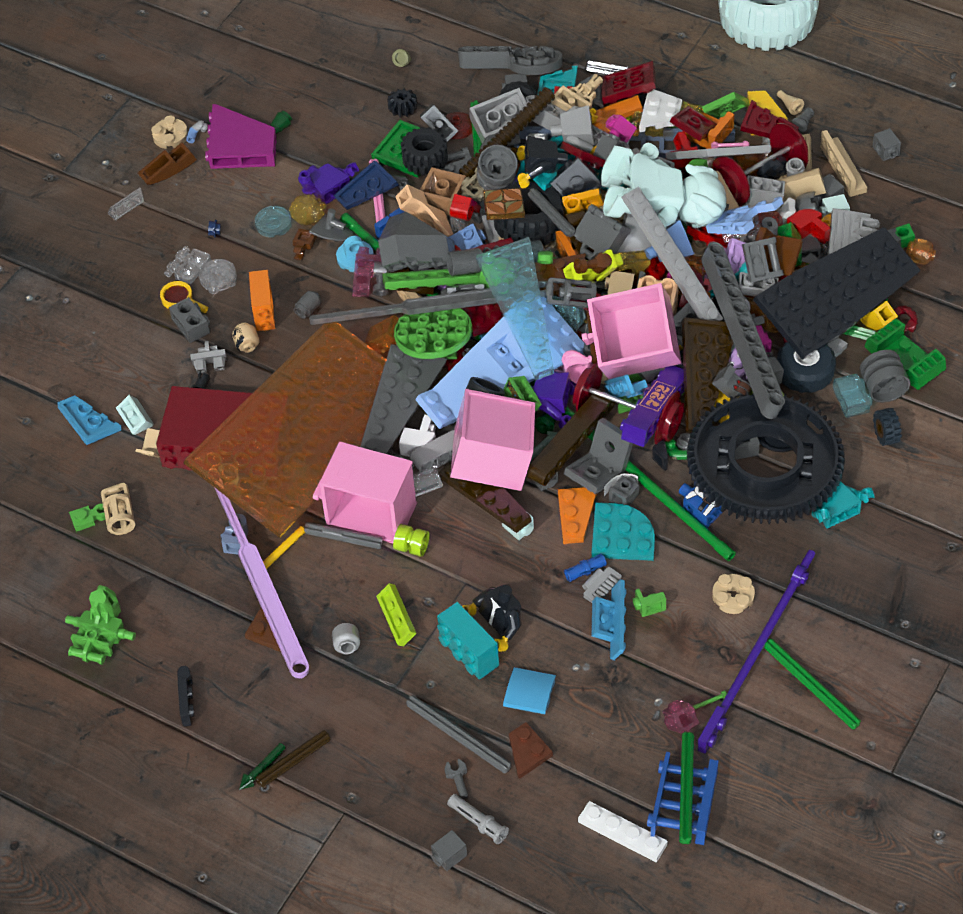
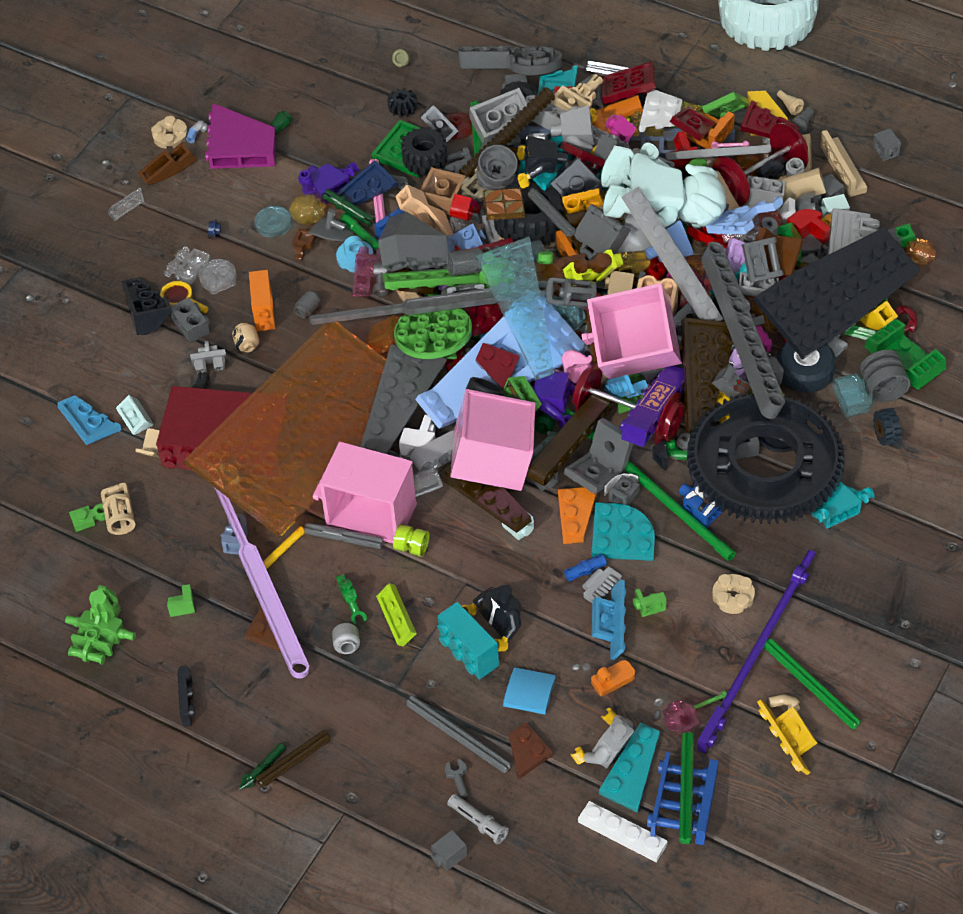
none -> black wedge [121,277,172,335]
none -> bright green panel [167,584,195,617]
none -> dark green pin [322,188,375,227]
none -> green piece [335,574,367,625]
none -> dark red wing [475,343,520,389]
none -> light grey torso [570,708,634,769]
none -> orange piece [591,660,635,696]
none -> teal wing [599,722,660,813]
none -> yellow bracket [757,699,818,775]
none -> tan arm [768,694,800,711]

